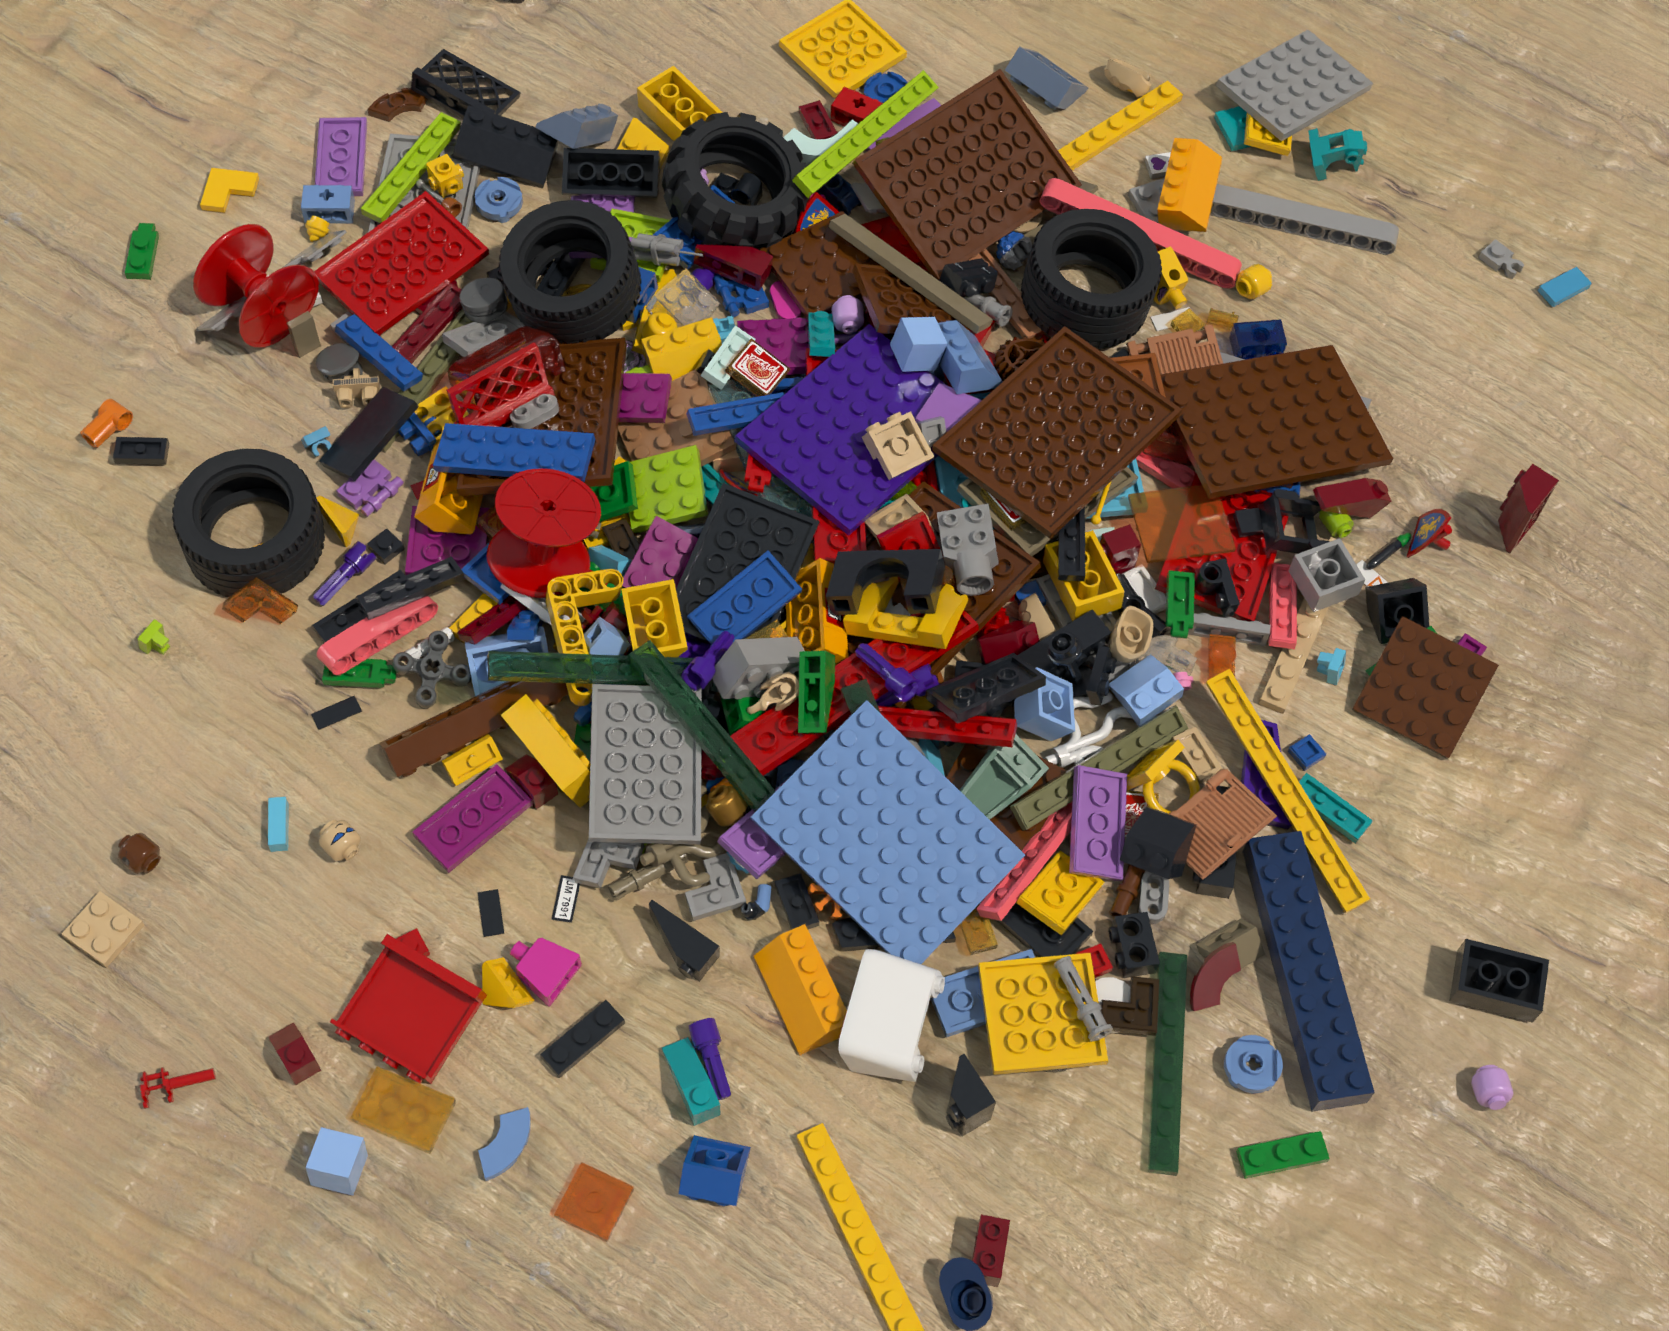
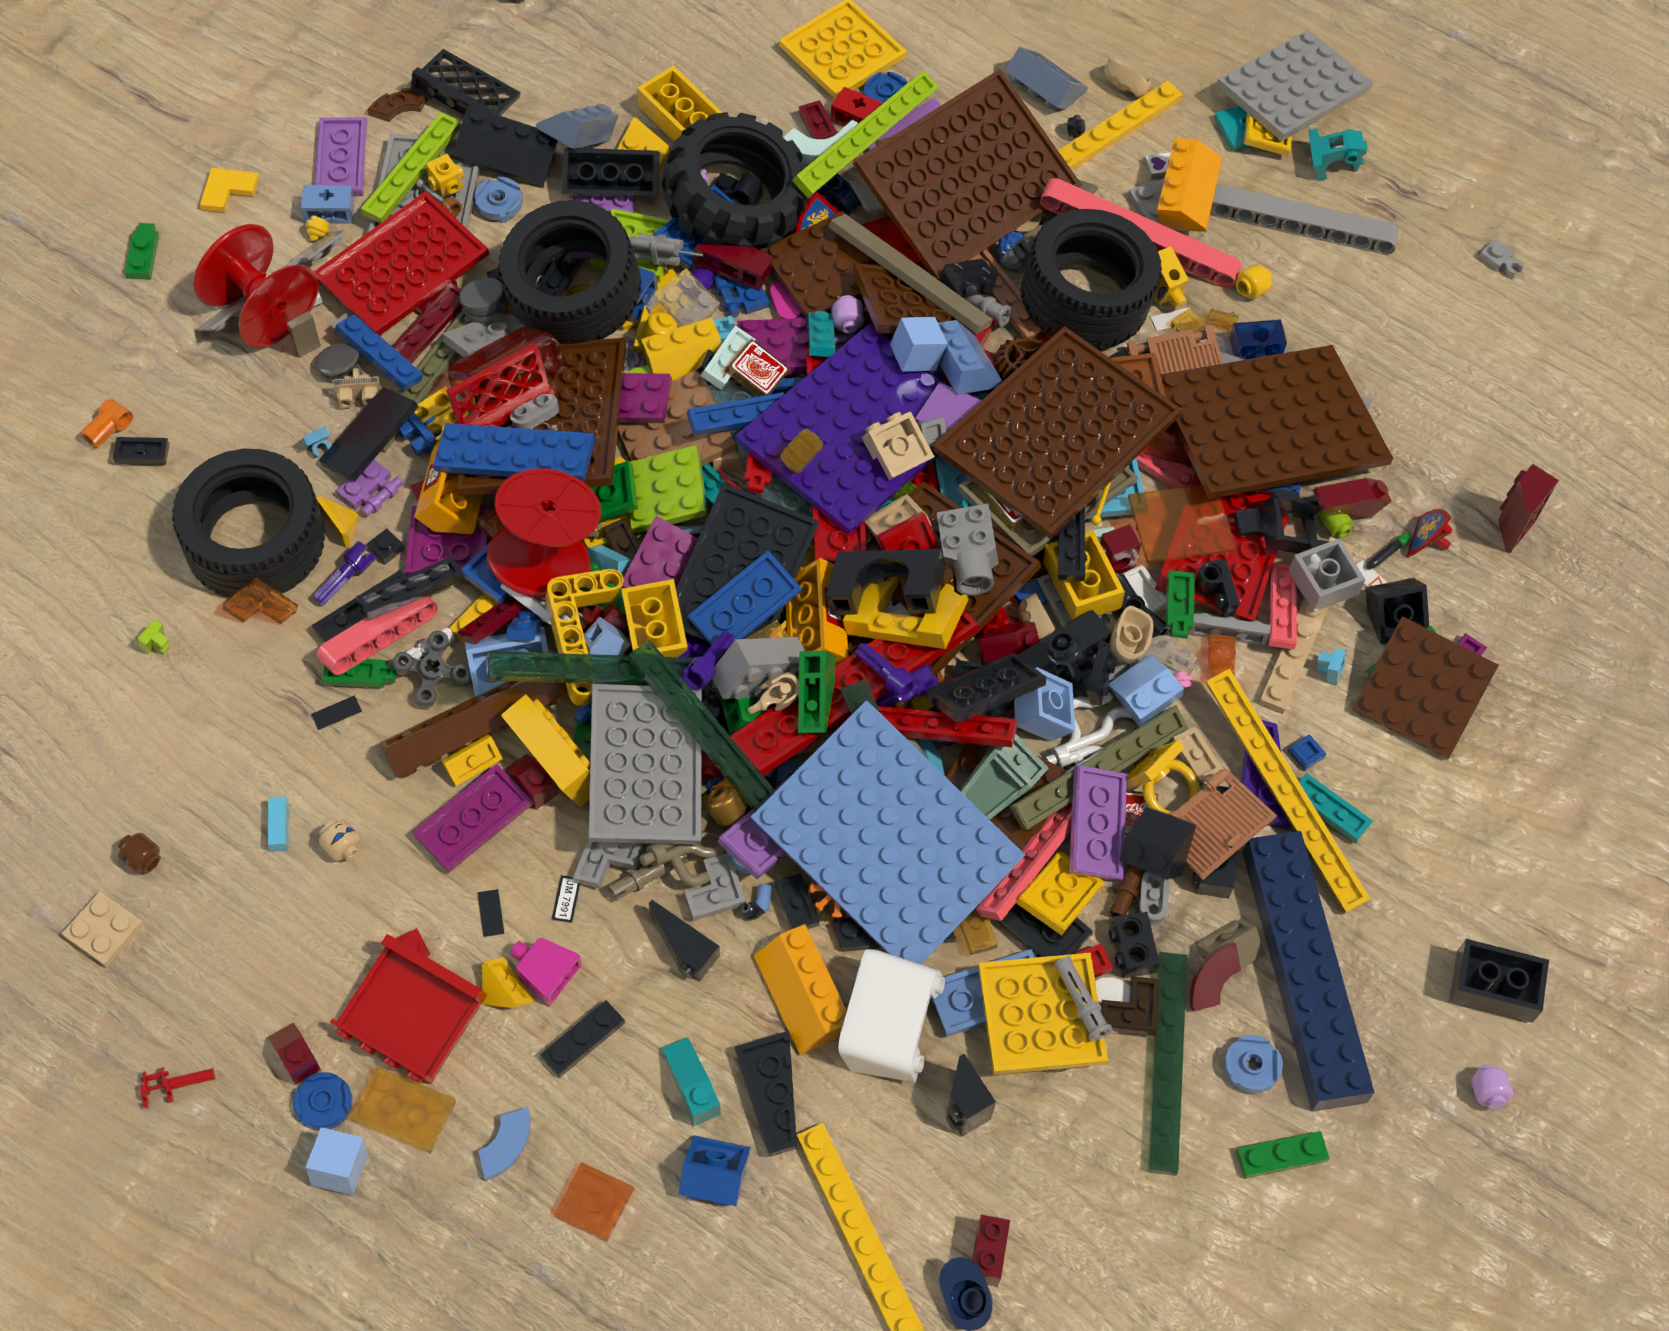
dark purple piece [689,1018,731,1100] -> none
dark azure tile [1538,267,1592,307] -> none
none -> blue tile [293,1072,353,1131]
none -> black wing [735,1031,797,1157]
none -> clear yellow gear [780,429,823,473]
none -> black plate [1067,115,1085,138]

